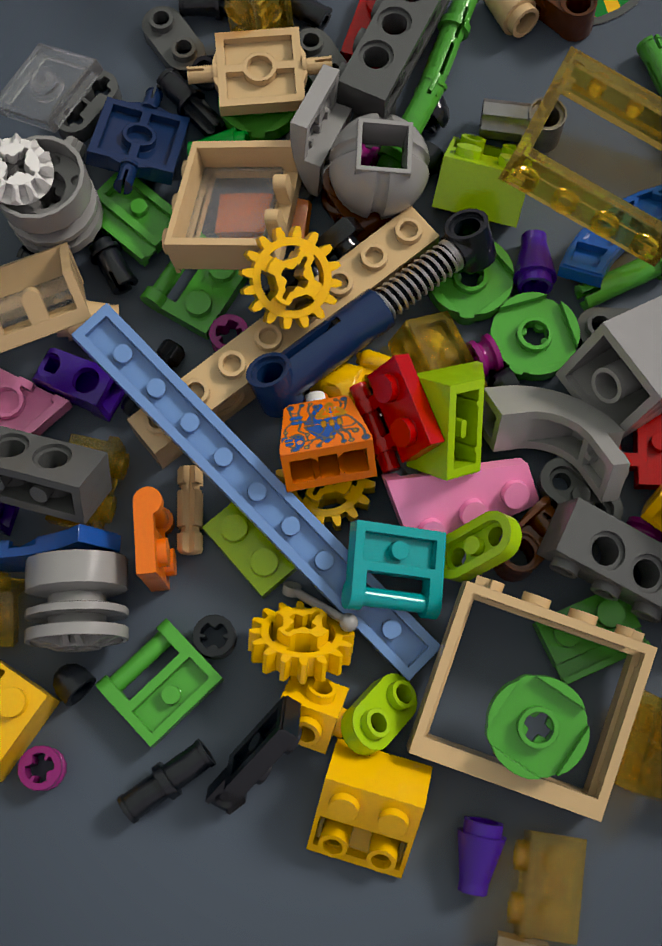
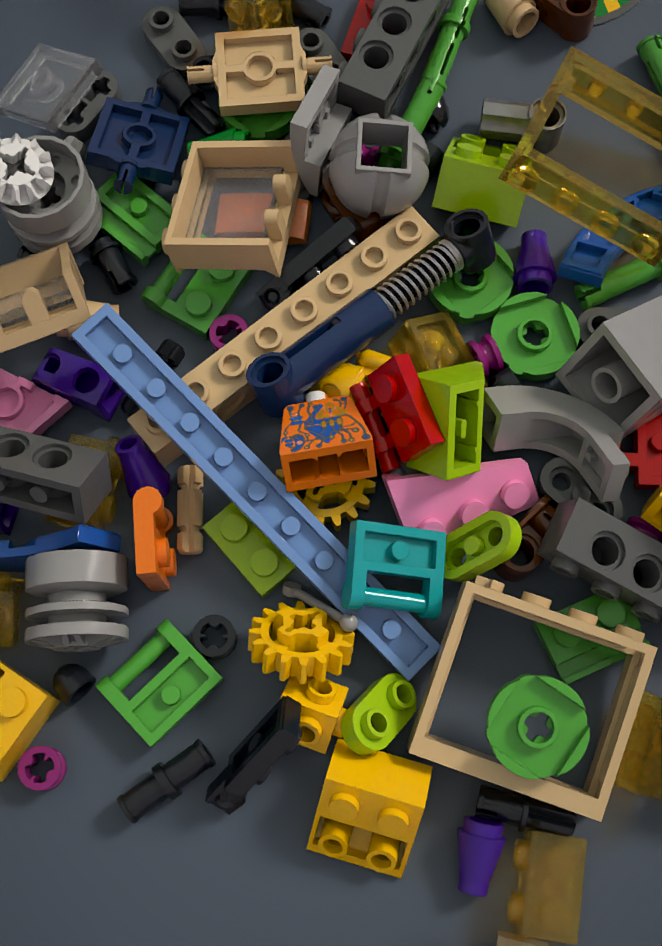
yellow gear [238,226,342,329] -> none
none -> dark purple cone [115,435,170,499]
none -> black axle [475,785,577,837]

